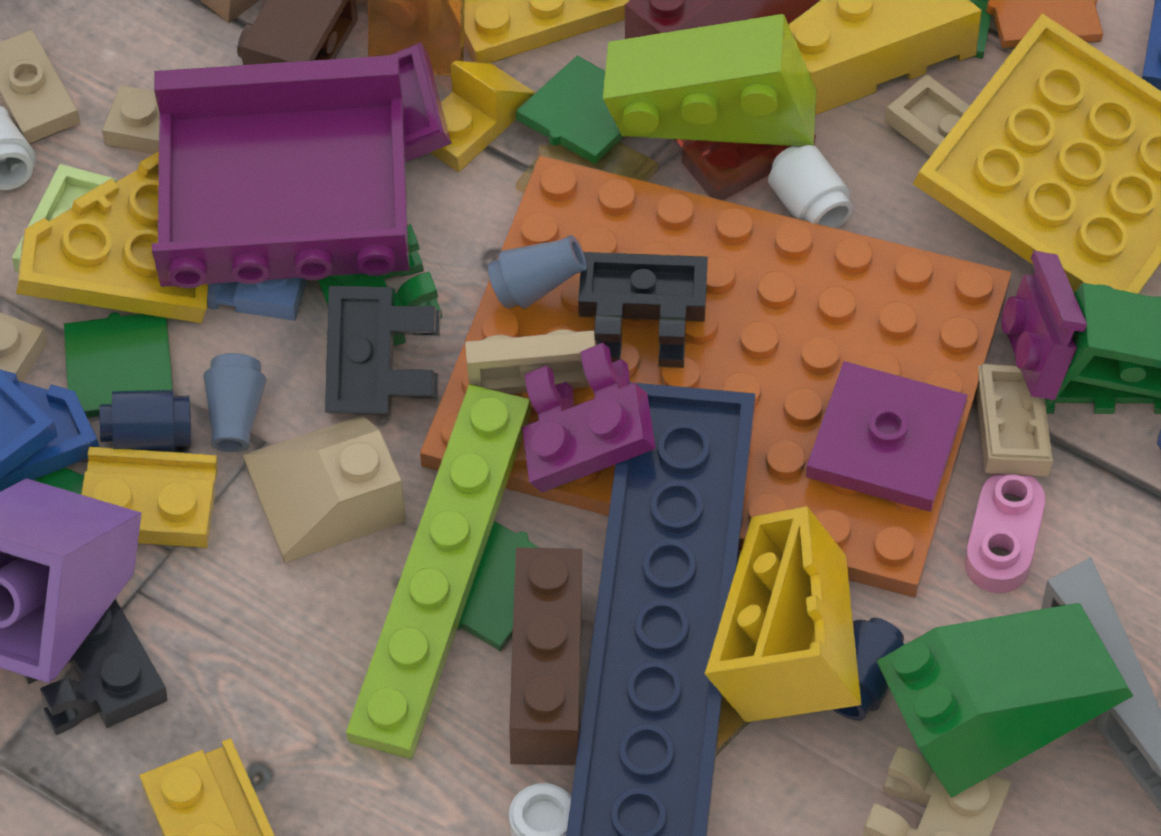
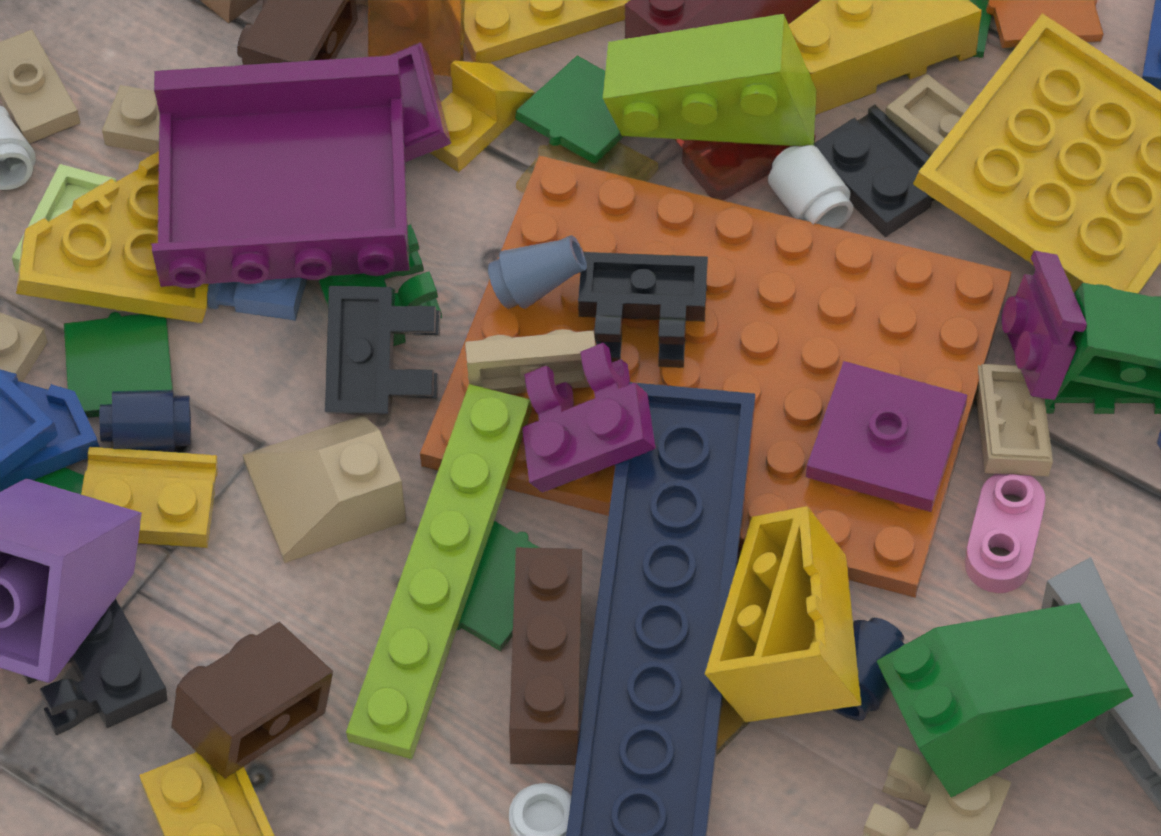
sand blue cone [203,353,267,452] -> none
none -> reddish brown brick [171,621,333,779]
none -> black plate [814,105,935,237]

